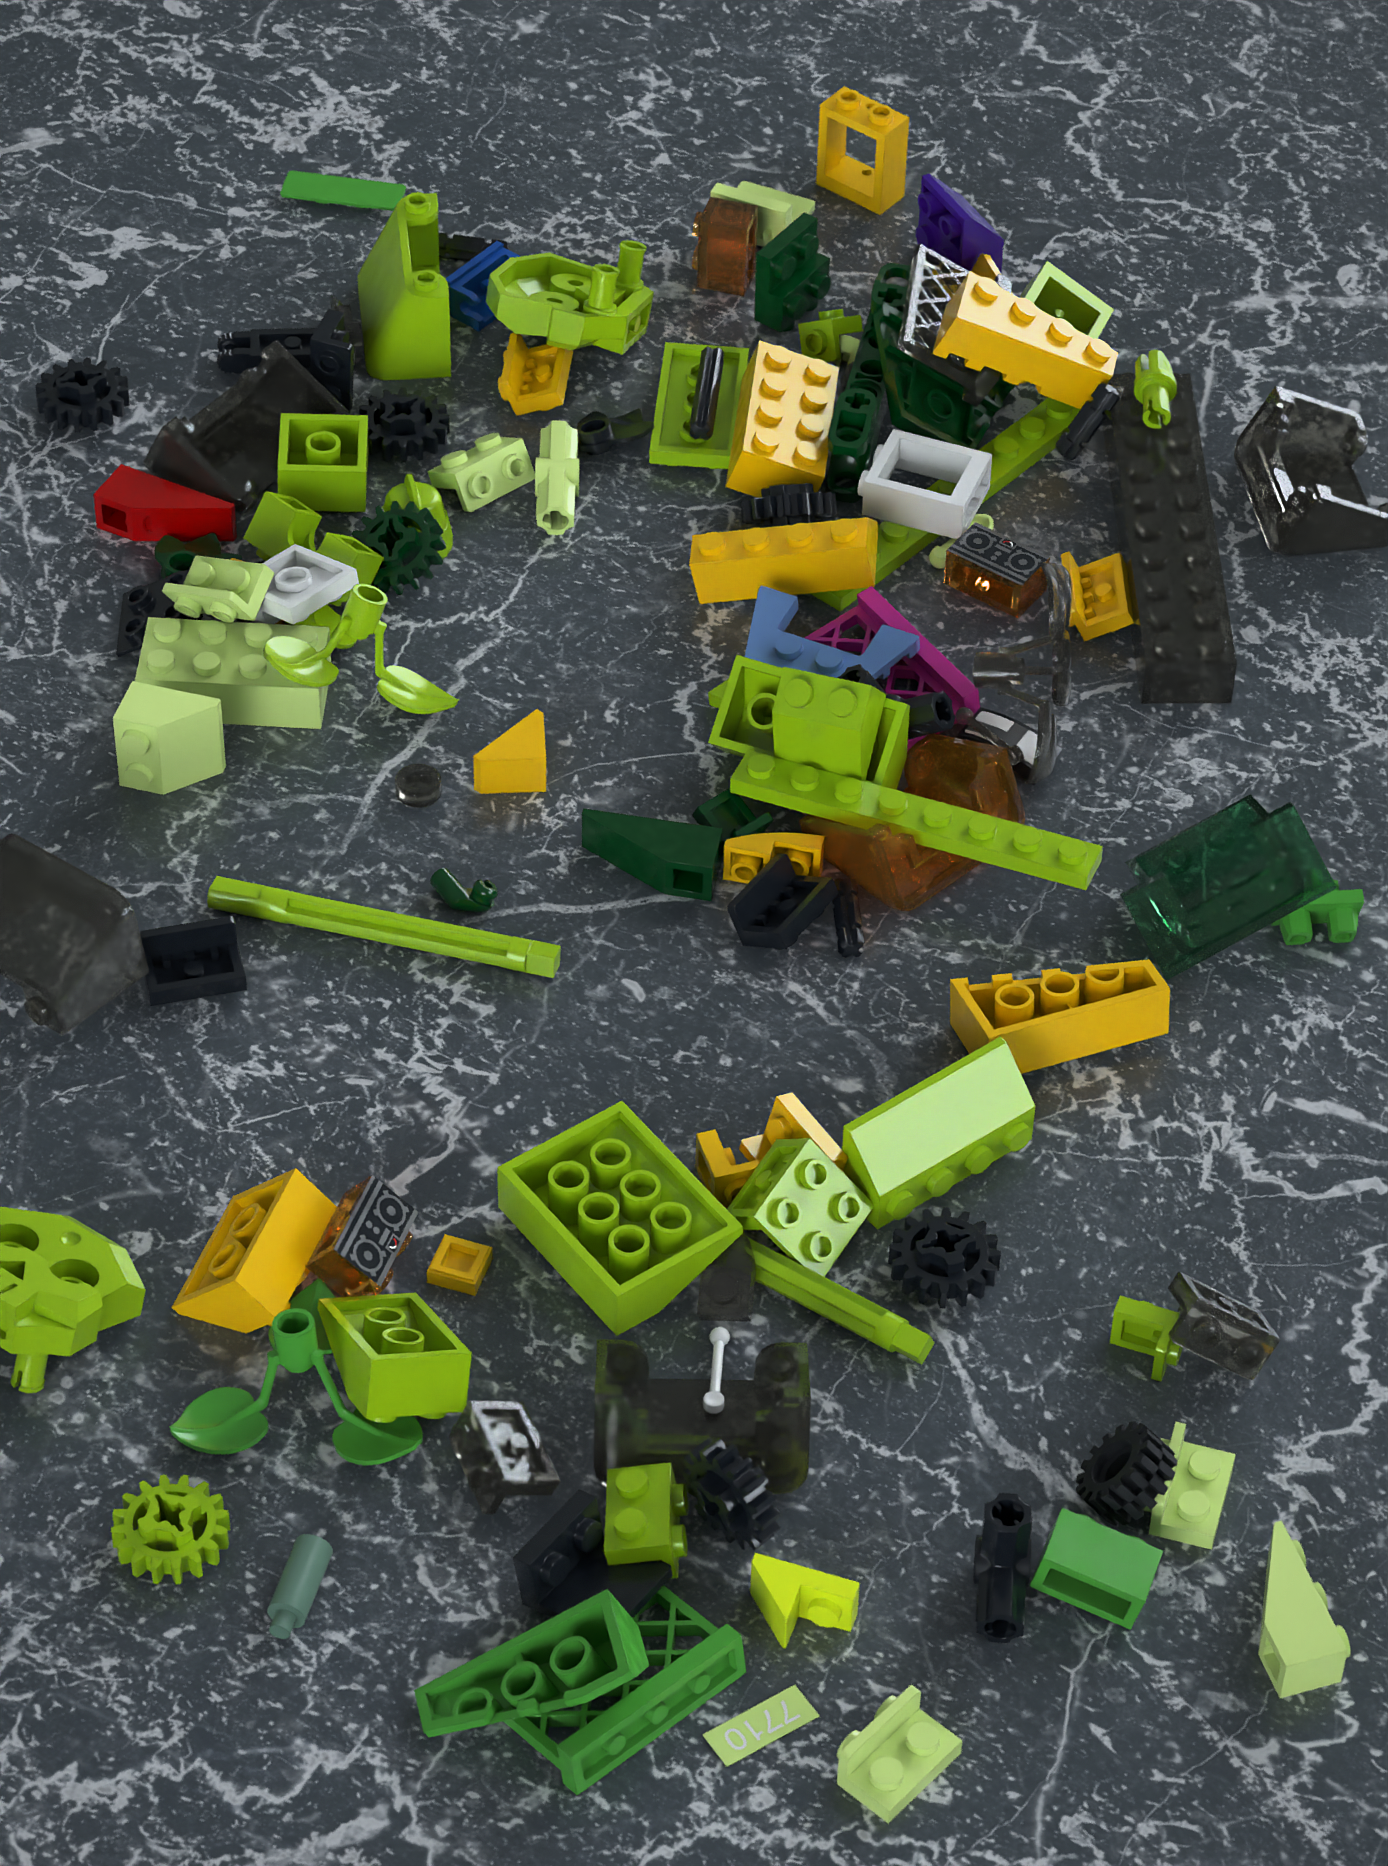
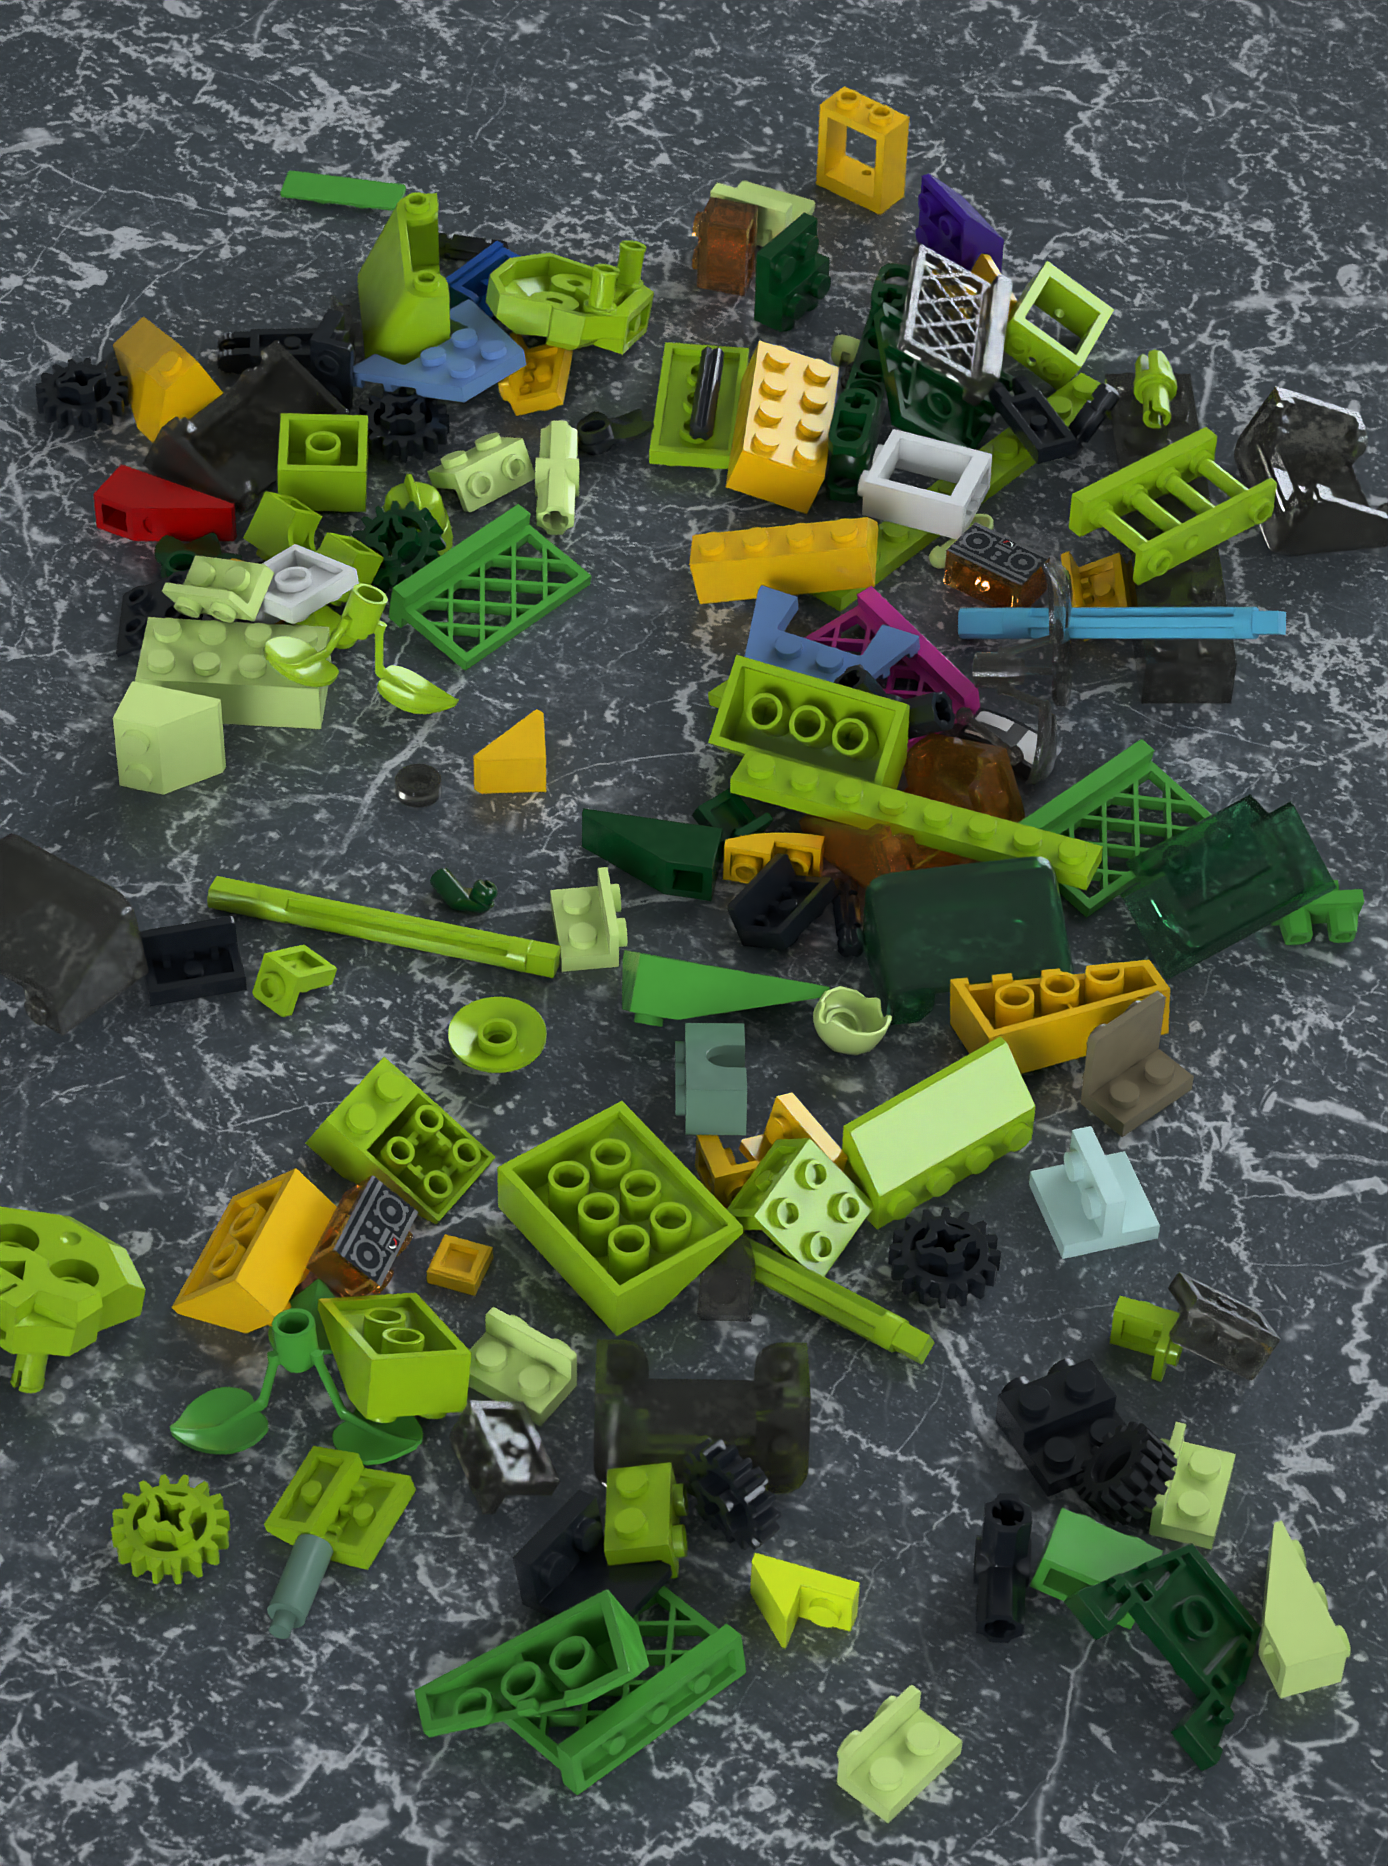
yellowish green sticker [702,1685,820,1767] -> none
white hinge [703,1327,730,1414] -> none
black gear [740,483,837,528] -> none
lime slope [772,667,887,781] -> none
lime bracket [798,309,863,362] -> none
yellow wedge [932,271,1118,409] -> none
none -> yellow wedge [113,316,224,451]
none -> lime bracket [252,944,337,1017]
none -> lime slope [264,1446,416,1570]
none -> lime slope [305,1056,496,1224]
none -> medium blue wing [353,299,527,402]
none -> bright green fence [388,504,592,671]
none -> lime dish [448,997,547,1073]
none -> yellowish green bracket [468,1307,577,1426]
none -> yellowish green bracket [550,867,628,972]
none -> bright green wedge [622,950,830,1027]
none -> sand green arch [675,1023,747,1135]
none -> yellowish green hair [813,986,892,1055]
none -> clear green windscreen [863,856,1074,1025]
none -> medium azure piece [958,607,1286,639]
none -> black hinge [987,375,1077,464]
none -> black plate [995,1358,1127,1497]
none -> bright green fence [1019,739,1217,918]
none -> light aqua bracket [1029,1126,1160,1259]
none -> dark green wing [1063,1543,1261,1771]
none -> lime fence [1068,427,1277,586]
none -> dark tan bracket [1080,991,1194,1137]

